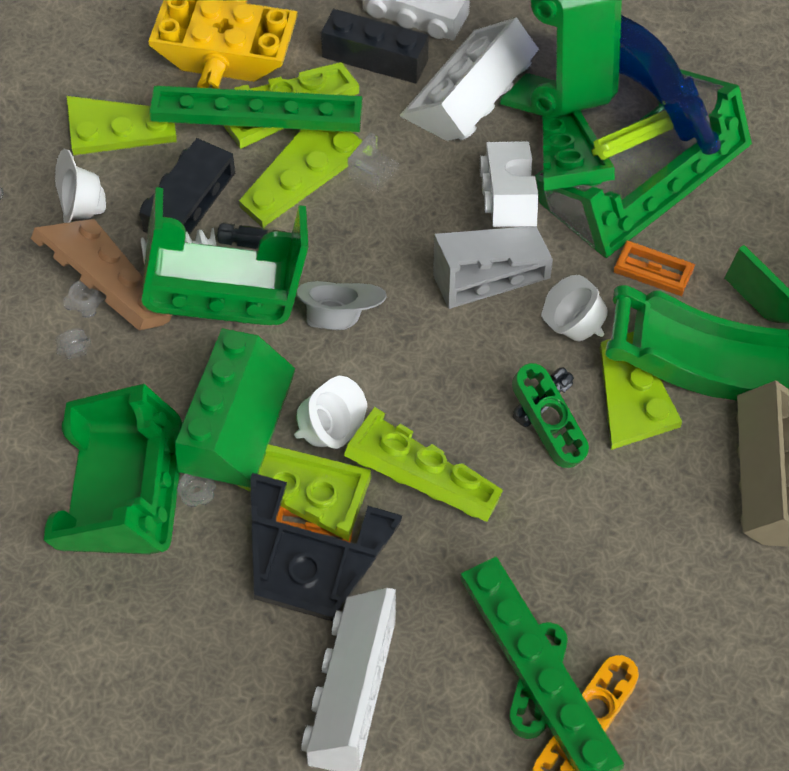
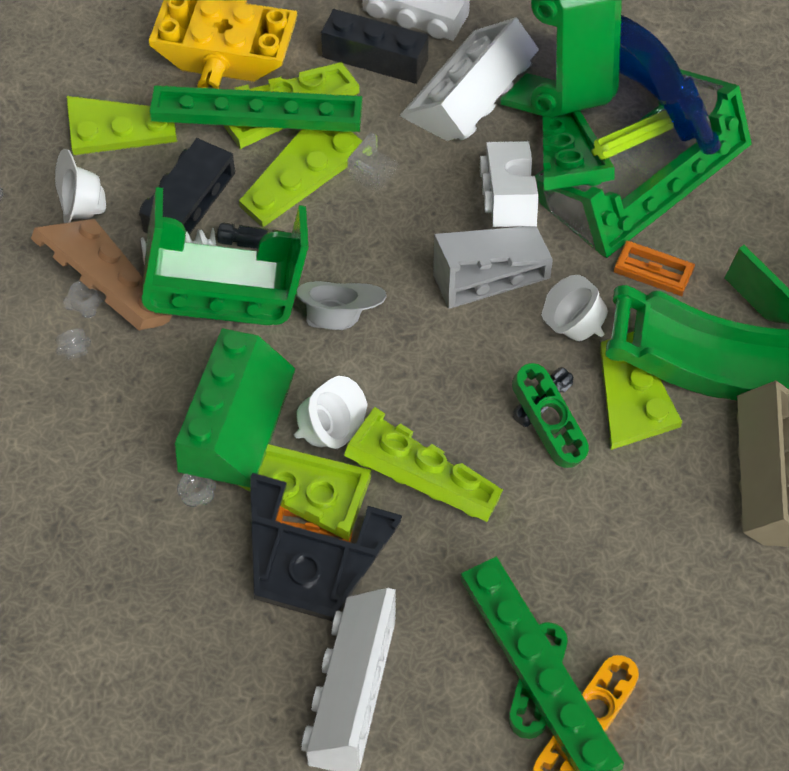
green windscreen [43,384,183,555] -> none

